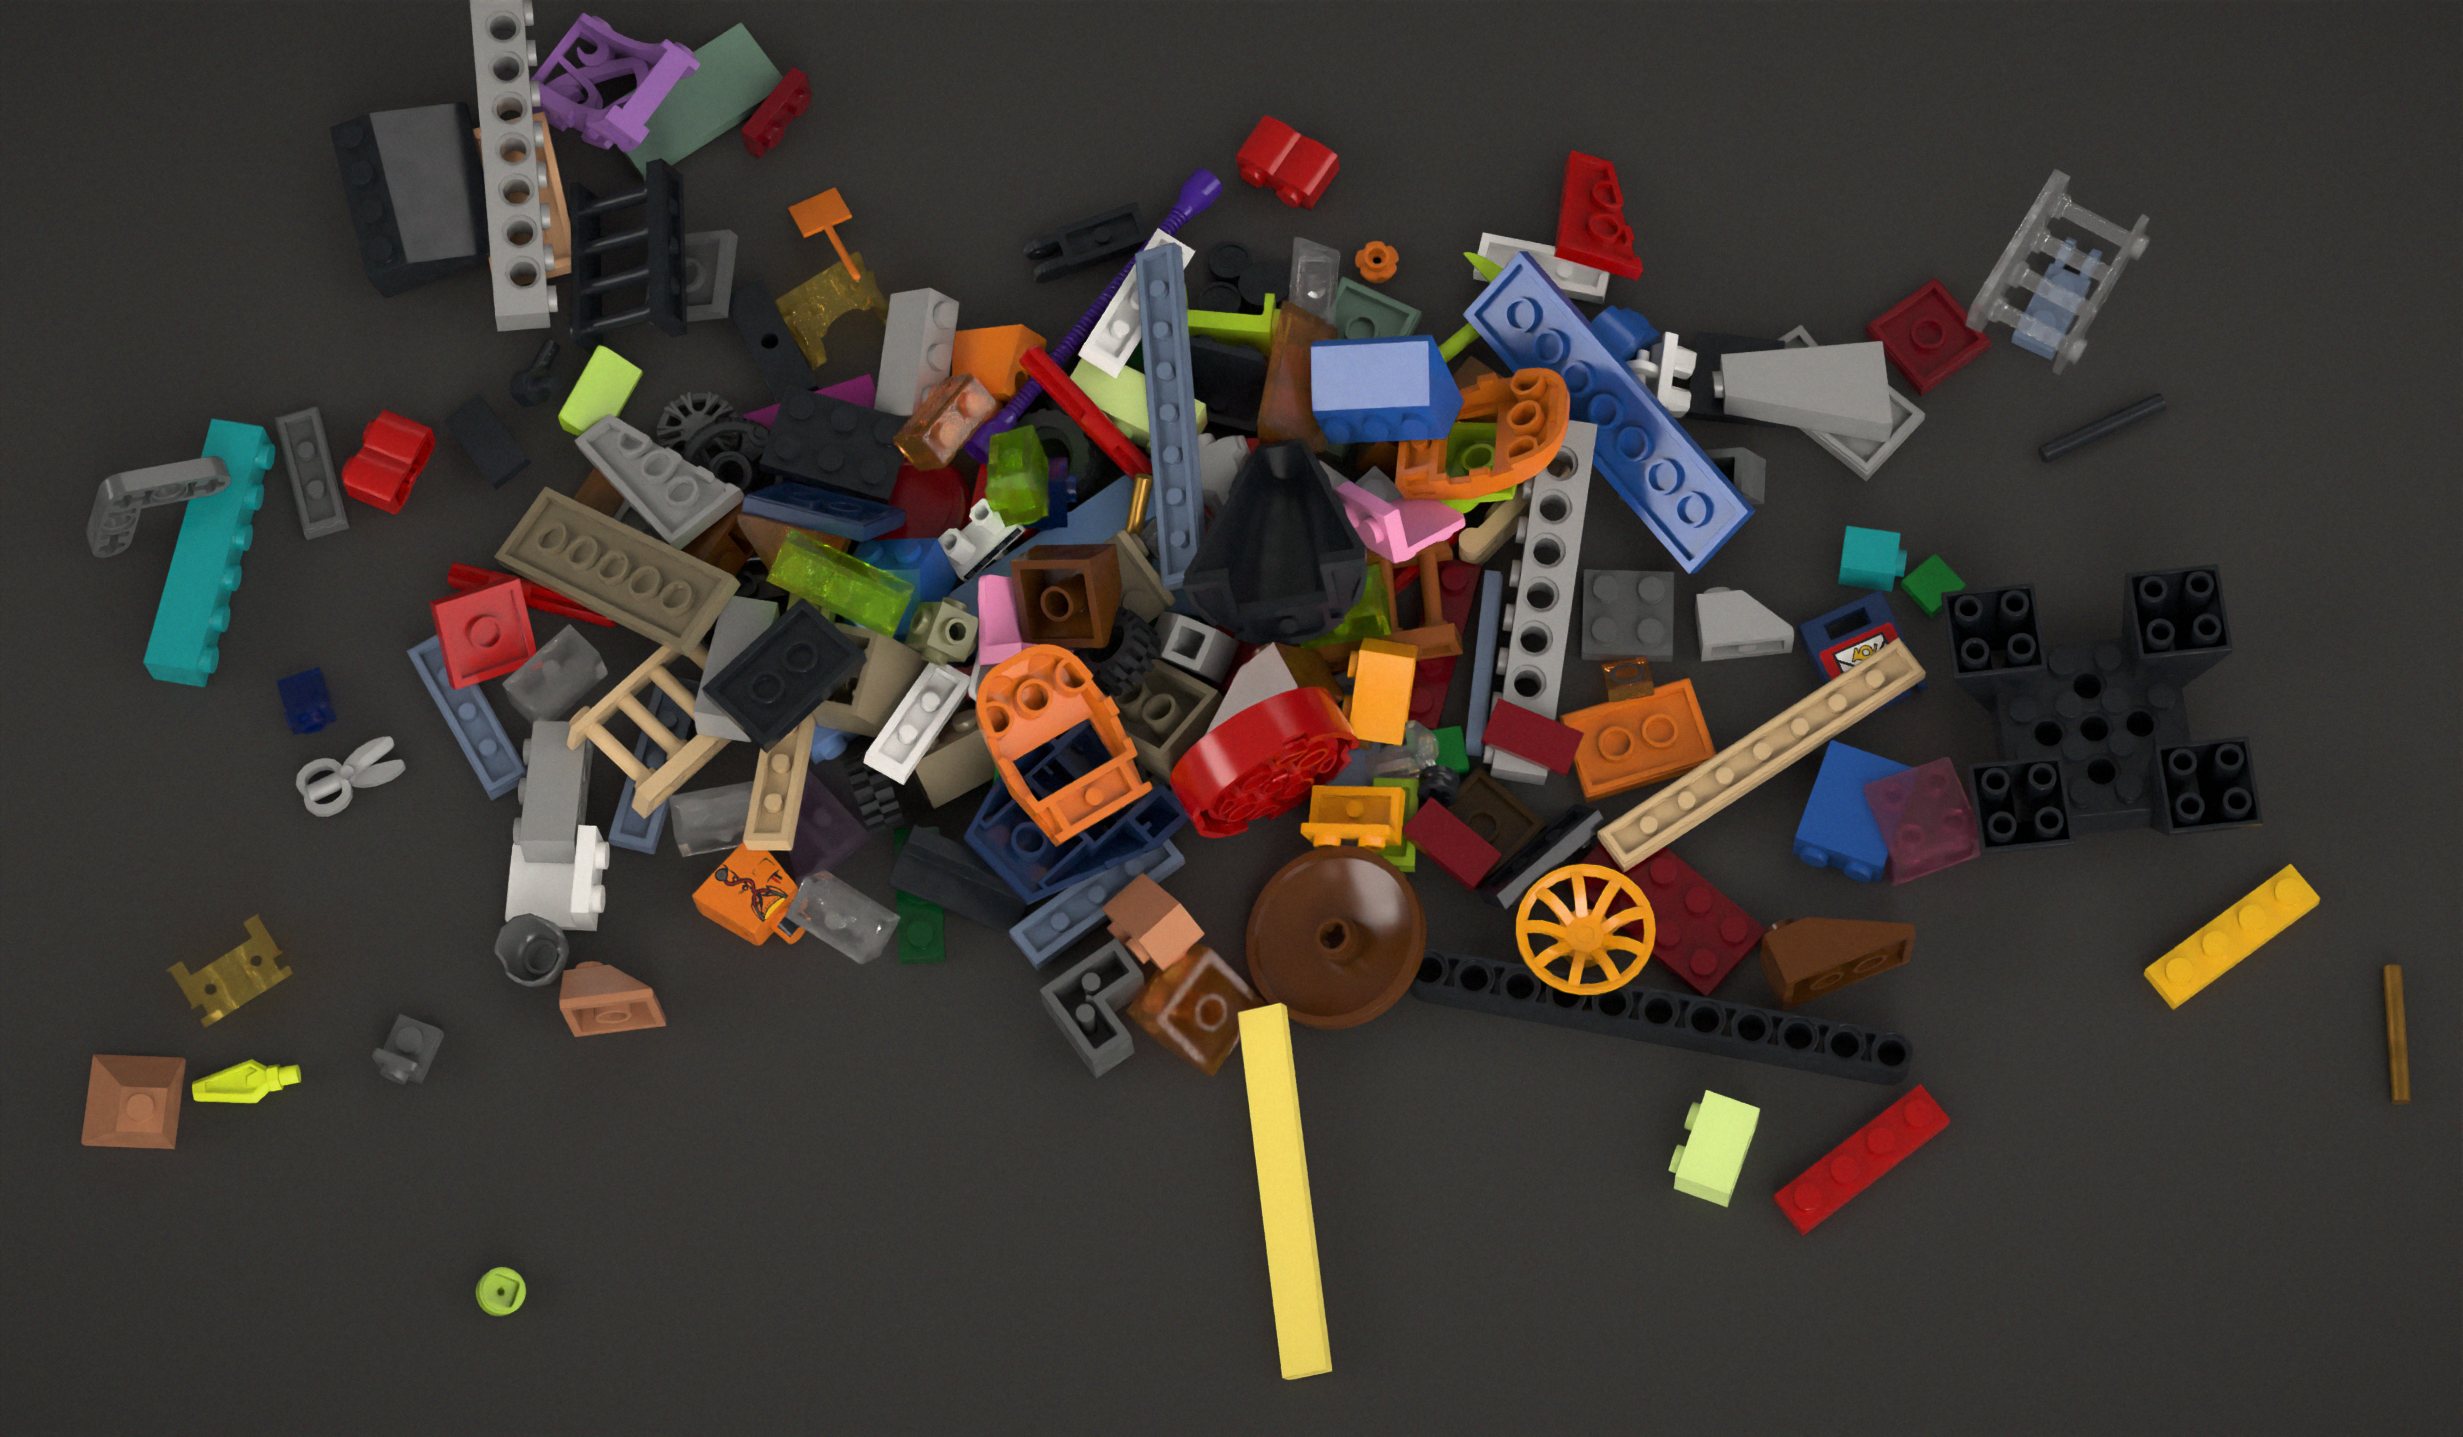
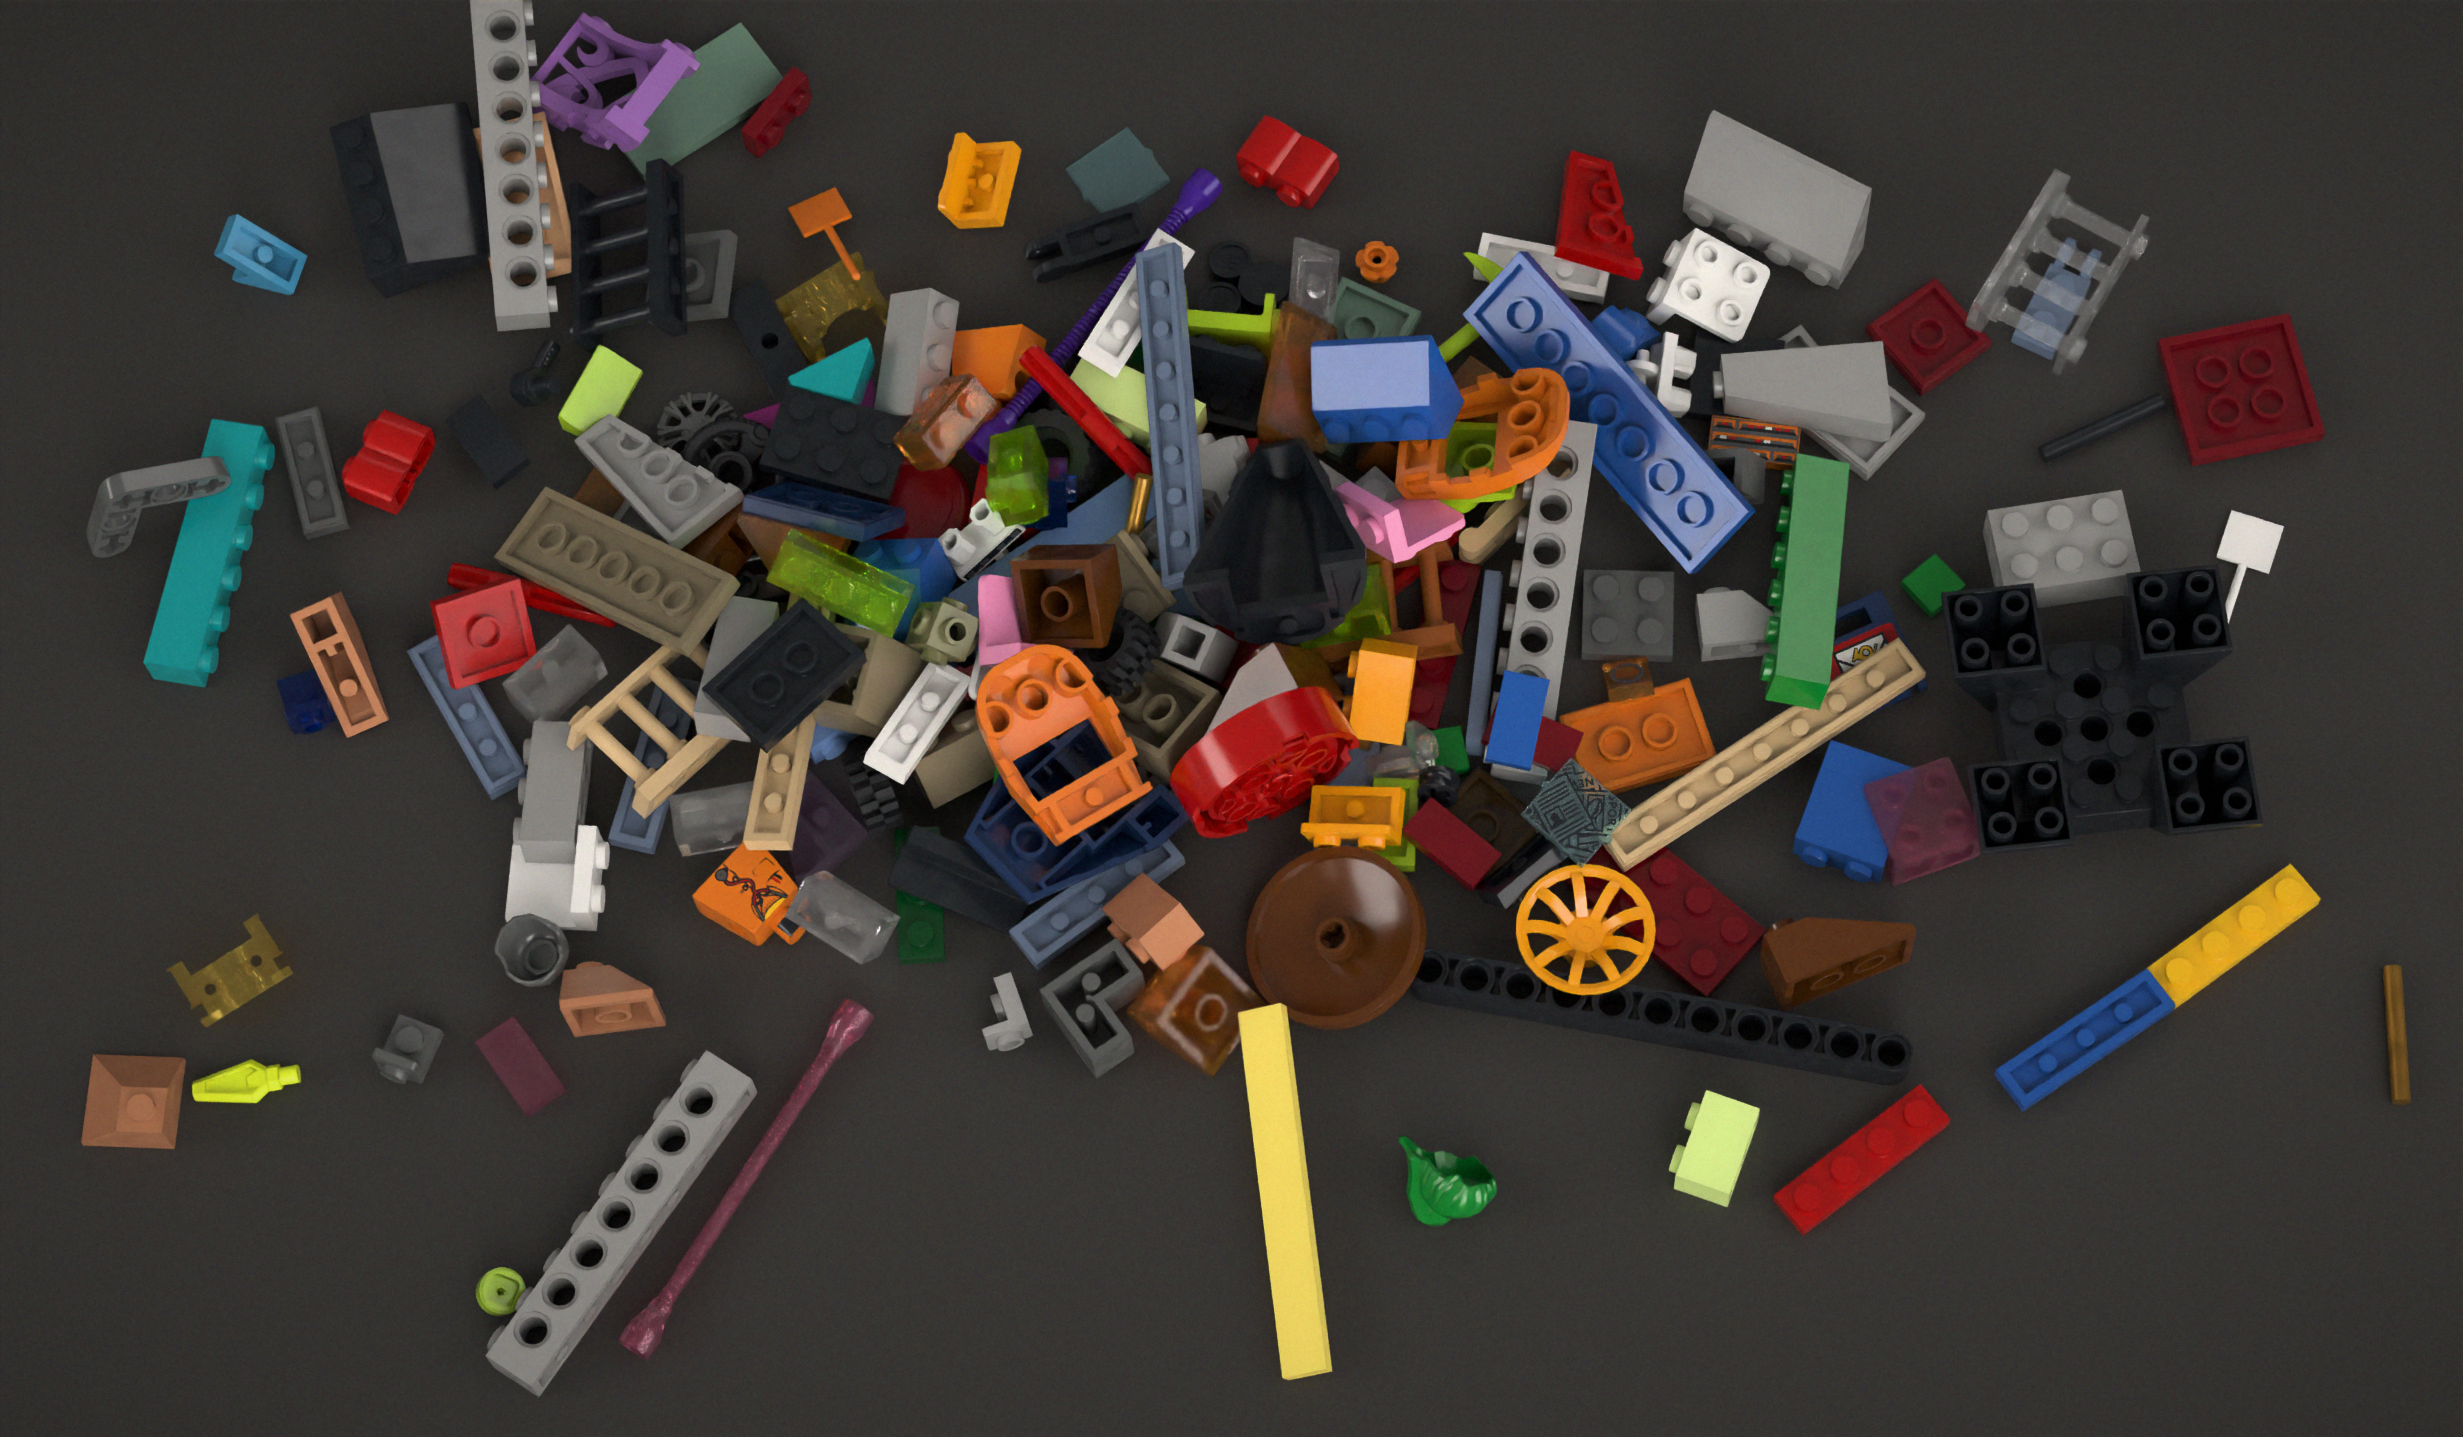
light grey piece [296,736,406,817] -> none
teal brick [1838,526,1907,592] -> none
none -> dark azure slope [214,214,308,295]
none -> nougat slope [290,591,389,738]
none -> clear pink tile [475,1016,566,1118]
none -> light grey brick [485,1050,758,1397]
none -> clear pink hose [617,998,875,1361]
none -> teal slope [788,337,875,405]
none -> light orange bracket [938,132,1022,229]
none -> light grey bracket [982,972,1033,1051]
none -> clear light blue piece [1066,127,1170,214]
none -> green hair [1399,1135,1497,1226]
none -> blue tile [1485,670,1550,771]
none -> clear light blue piece [1521,757,1632,868]
none -> white bracket [1645,228,1770,343]
none -> light grey slope [1683,110,1872,290]
none -> tile [1708,415,1801,471]
none -> green brick [1760,453,1850,710]
none -> light grey brick [1983,490,2141,608]
none -> blue plate [1994,969,2175,1112]
none -> dark red plate [2156,313,2325,467]
none -> white piece [2216,510,2284,624]

